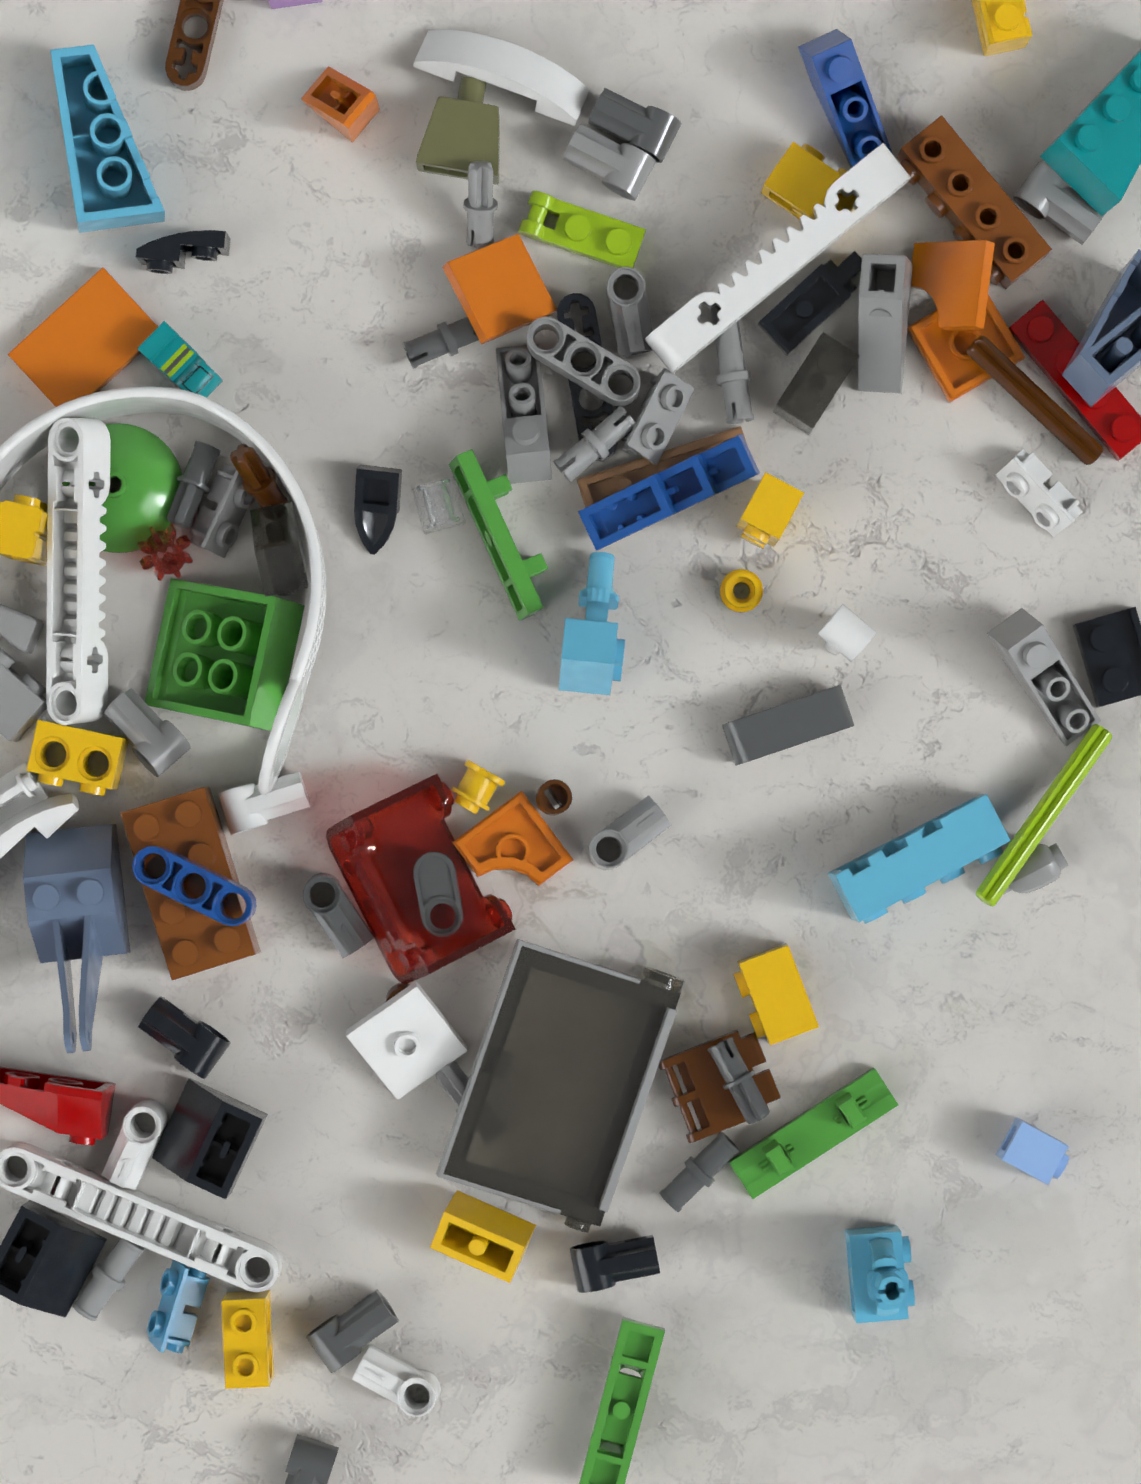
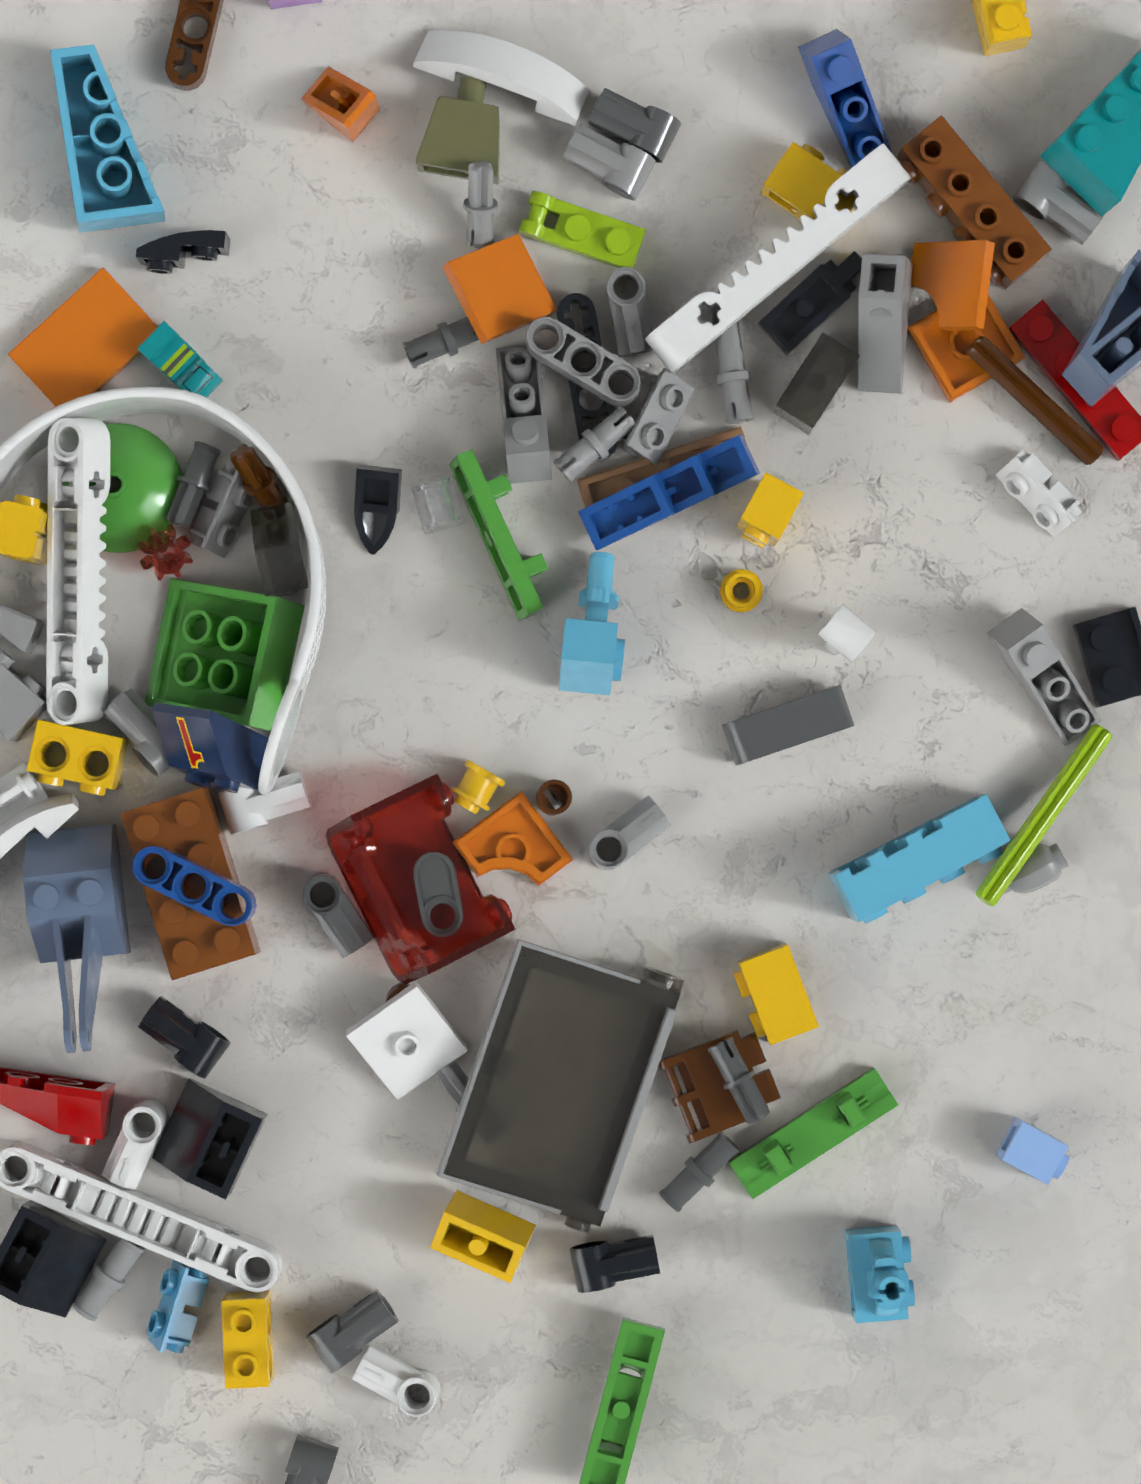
none -> dark blue slope [152,703,268,793]

